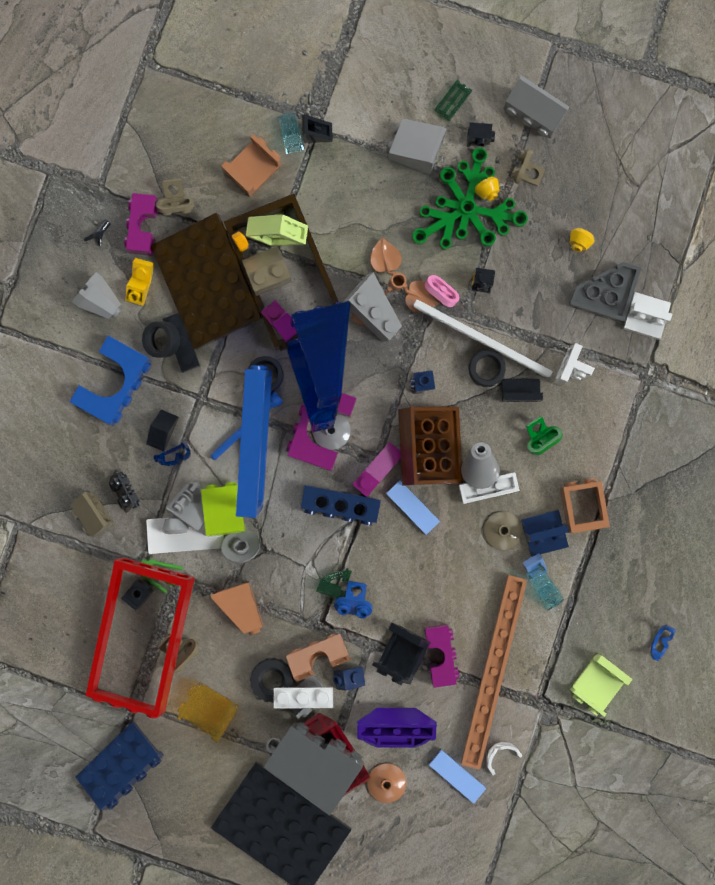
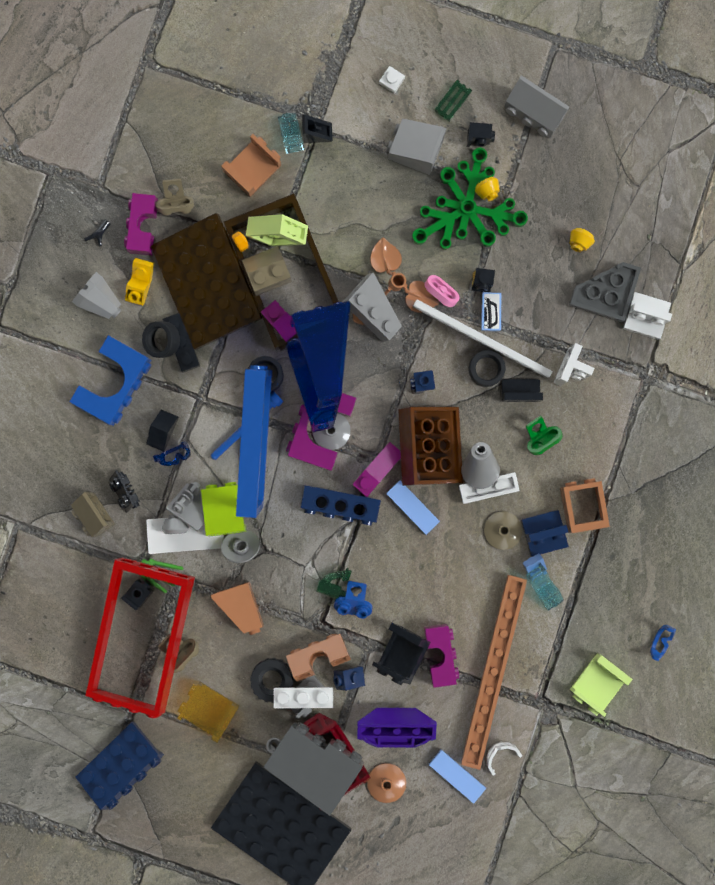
dark tan bracket [511,148,545,186] -> none
none -> white plate [379,66,405,94]
none -> tile [481,292,501,331]

